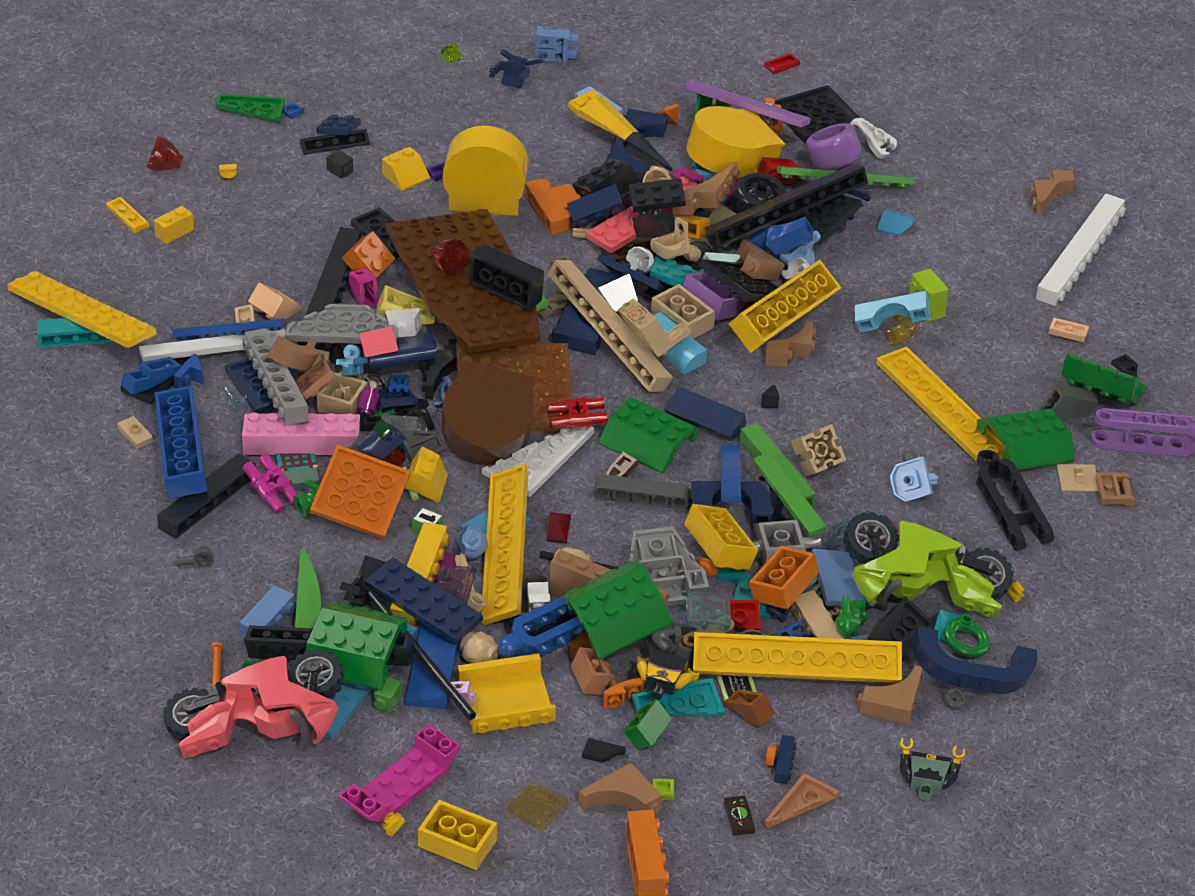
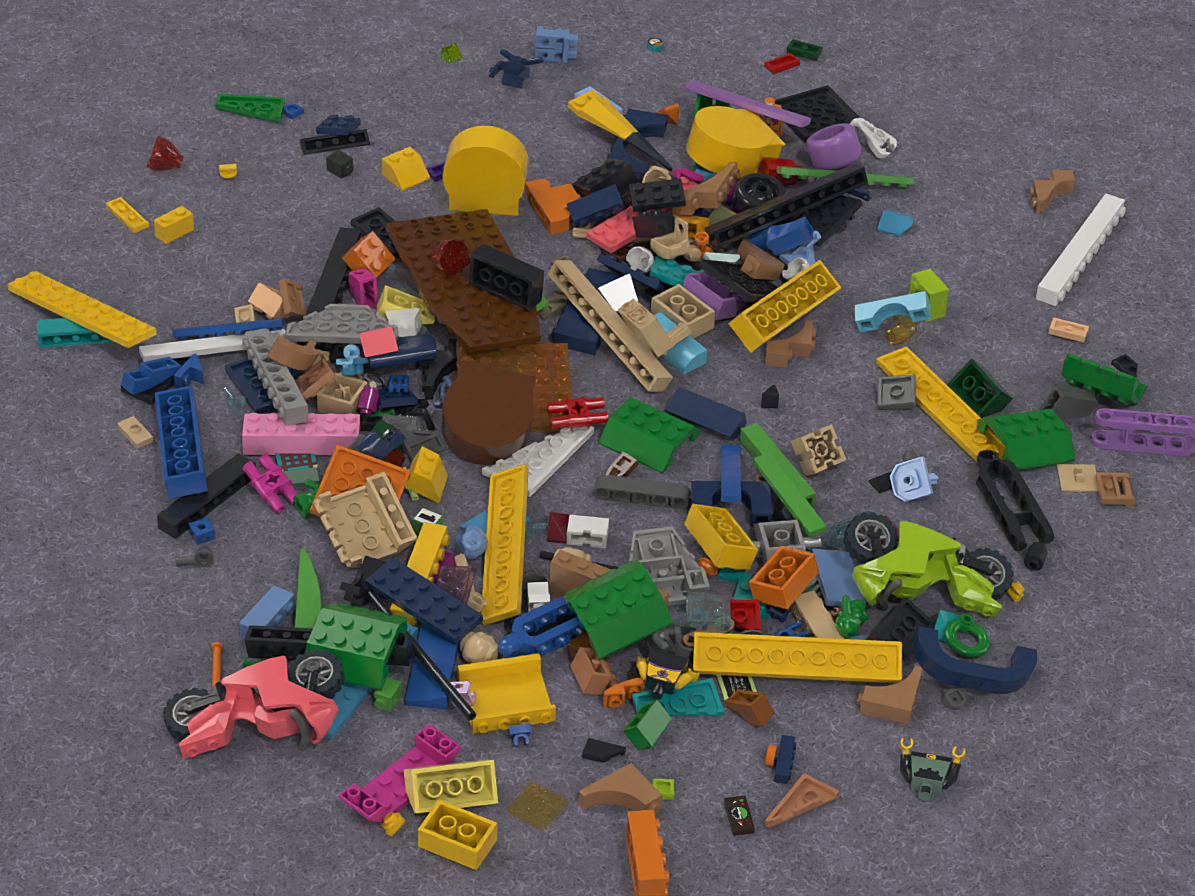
none -> blue piece [189,518,215,545]
none -> medium nougat plate [279,279,307,321]
none -> tan slope [313,472,417,568]
none -> light yellow slope [404,760,498,813]
none -> blue tile [507,723,532,747]
none -> clear light blue arm [525,522,547,539]
none -> white brick [567,515,609,548]
none -> tile [647,37,663,51]
none -> orange piece [695,232,713,262]
none -> dark green plate [786,39,823,61]
none -> black slope [868,472,893,494]
none -> dark grey tile [878,374,916,410]
none -> dark green slope [947,358,1013,418]
none -> black brick [1024,542,1048,571]

